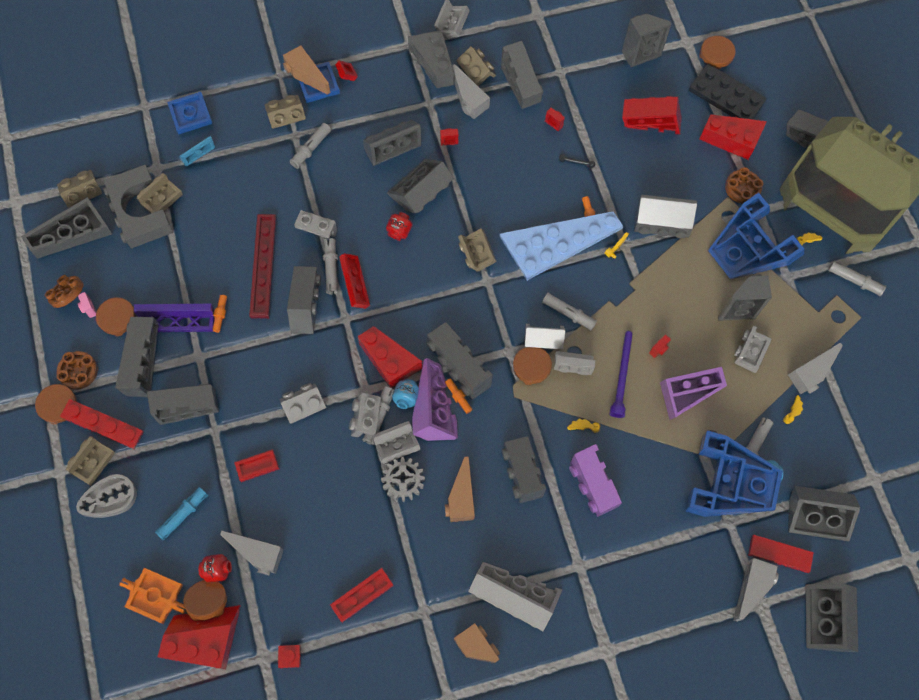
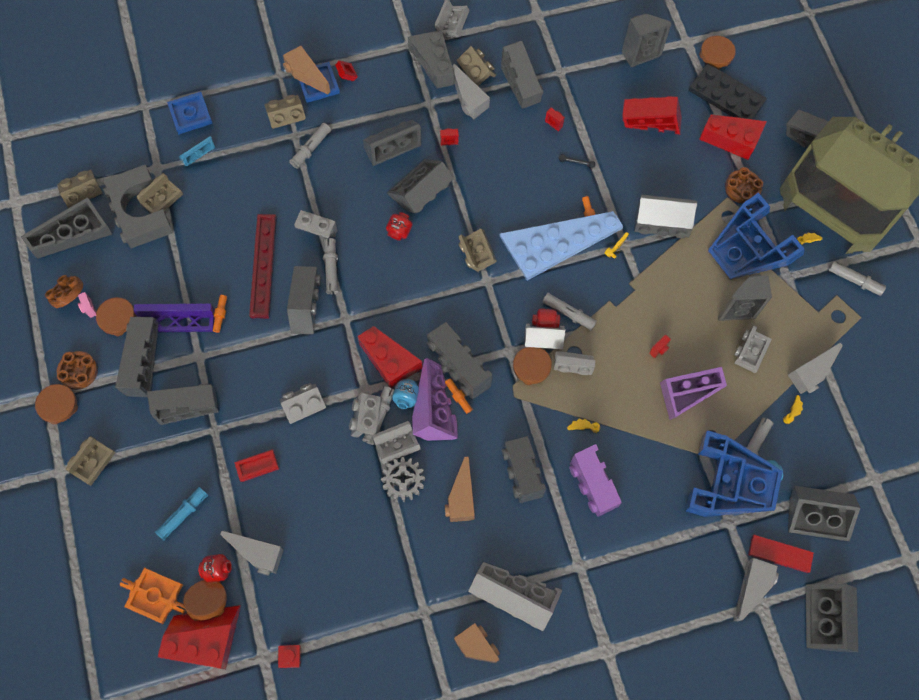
red plate [60,399,144,450] -> none
light grey piece [76,474,137,518] -> none
red plate [330,568,394,623] -> none
red plate [339,253,370,309] -> none
dark purple piece [609,331,633,418] -> none
none -> red head [532,309,560,328]

